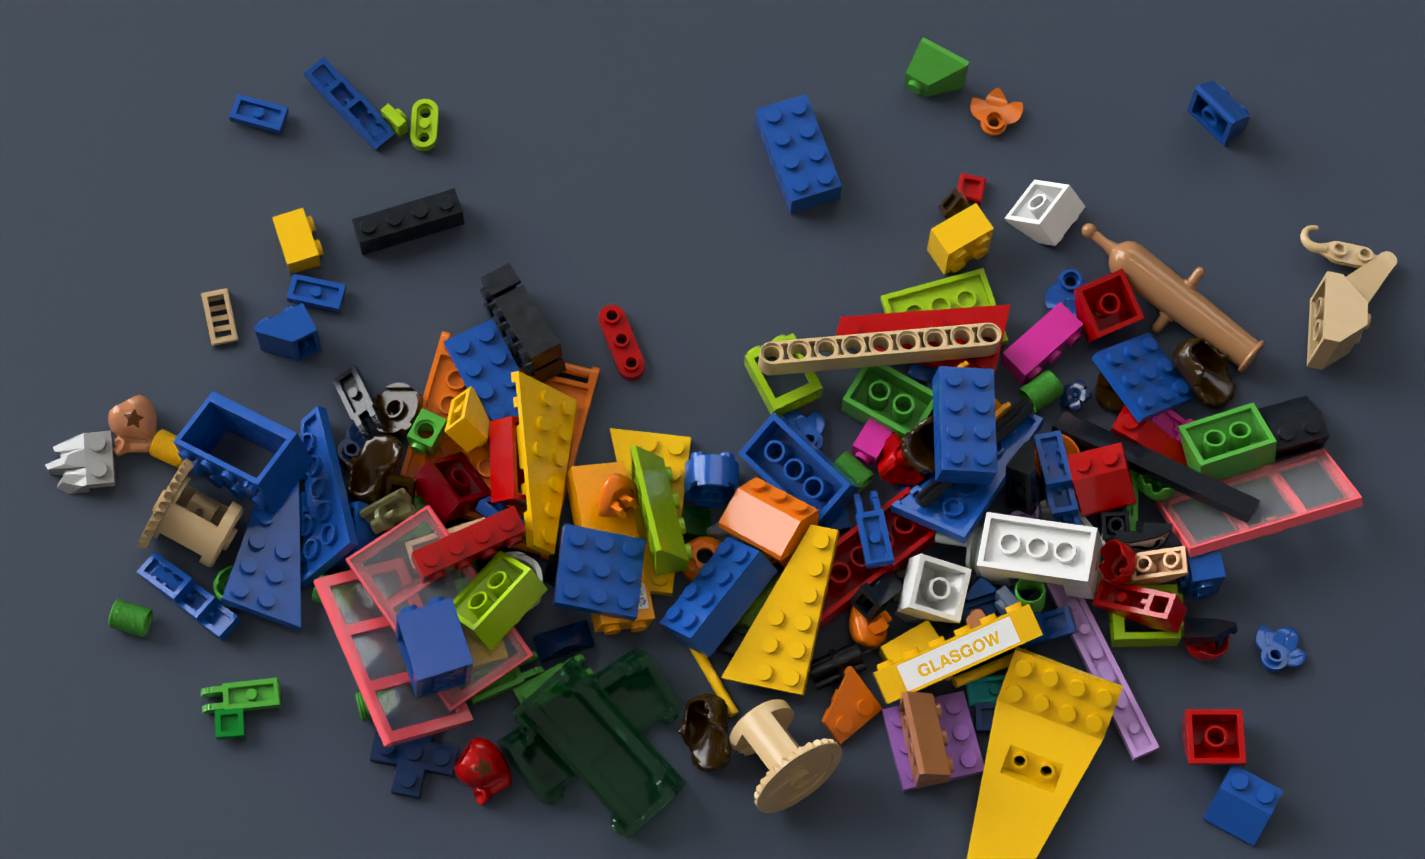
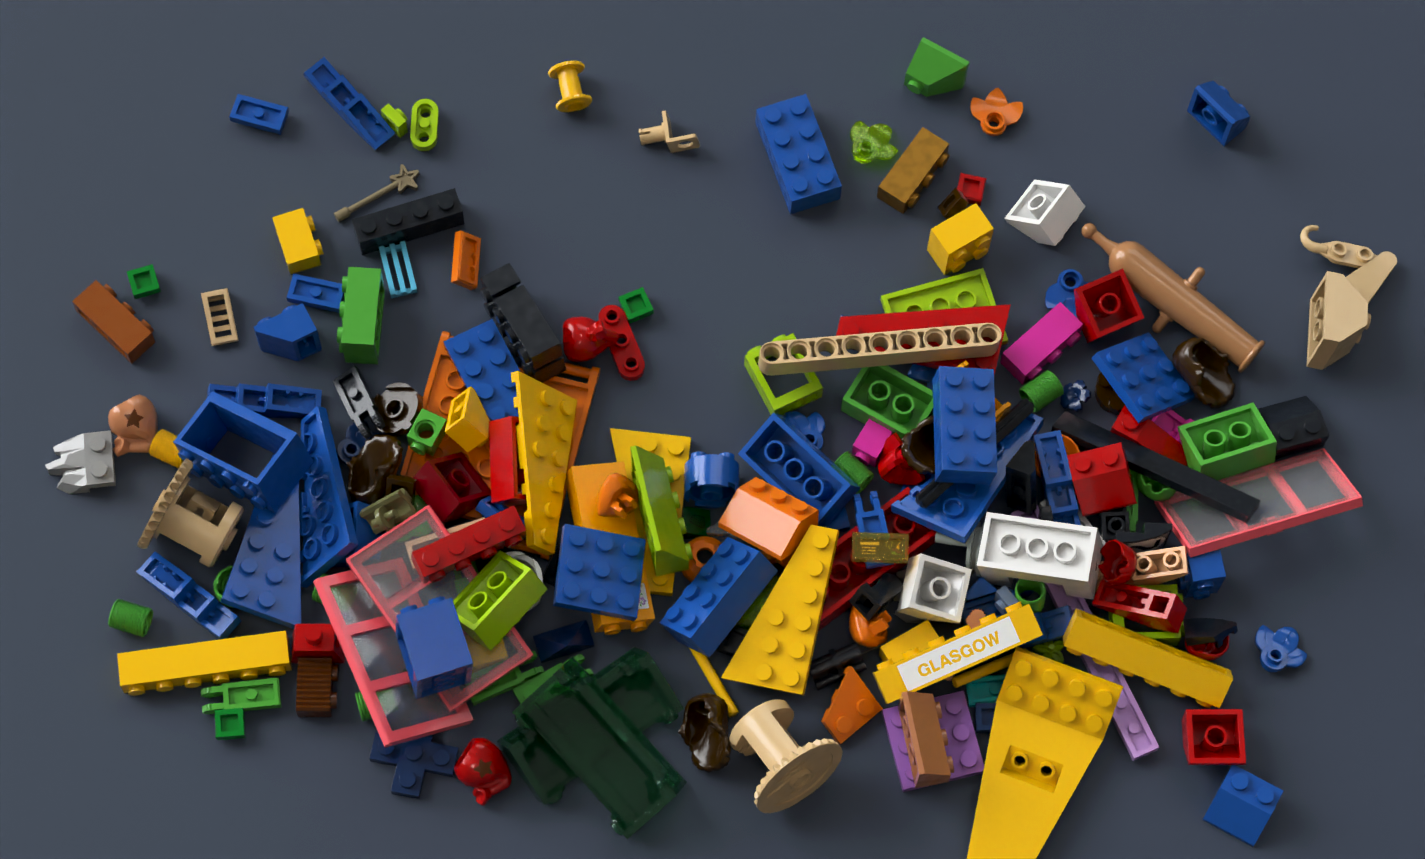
none -> dark orange brick [72,280,155,364]
none -> yellow brick [117,631,292,696]
none -> green plate [127,264,161,299]
none -> blue slope [207,383,322,418]
none -> red torso [291,624,345,663]
none -> reddish brown brick [296,656,339,718]
none -> dark tan piece [333,164,419,222]
none -> bright green brick [337,267,385,364]
none -> medium azure tile [379,241,417,299]
none -> orange plate [451,230,481,290]
none -> yellow hose [548,61,592,112]
none -> red piece [563,316,619,362]
none -> green plate [618,287,654,324]
none -> tan bracket [639,110,700,153]
none -> clear neon green plate [850,121,898,163]
none -> clear yellow tile [852,532,909,564]
none -> pearl gold brick [877,127,950,214]
none -> lime plant [1032,640,1064,663]
none -> yellow brick [1062,608,1233,708]

